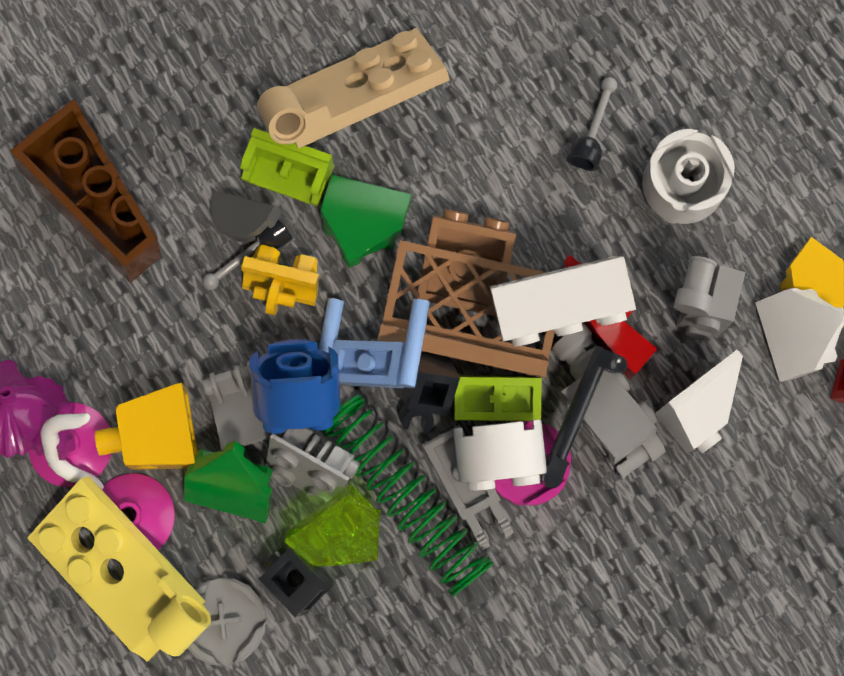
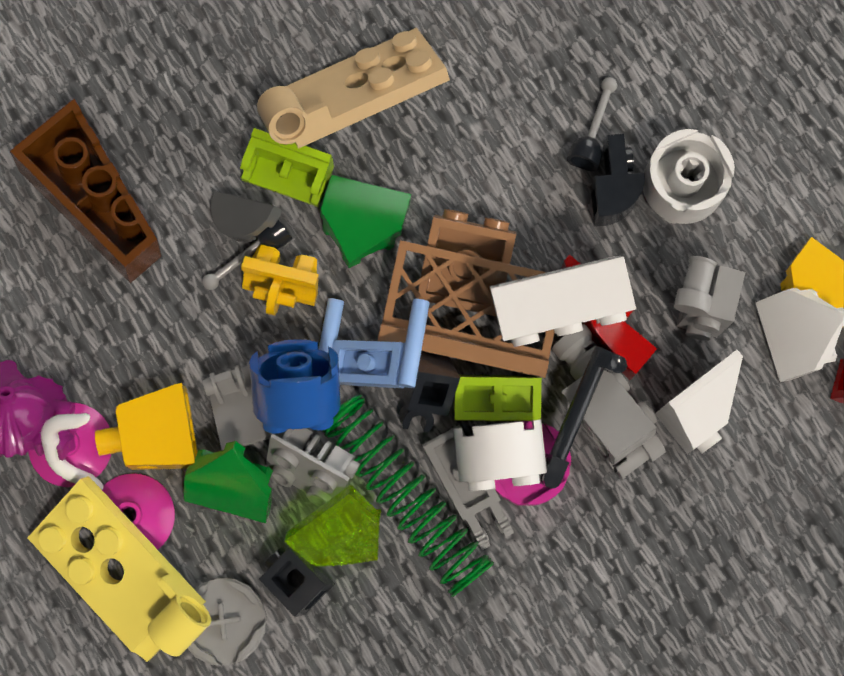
none -> black brick [590,134,645,227]

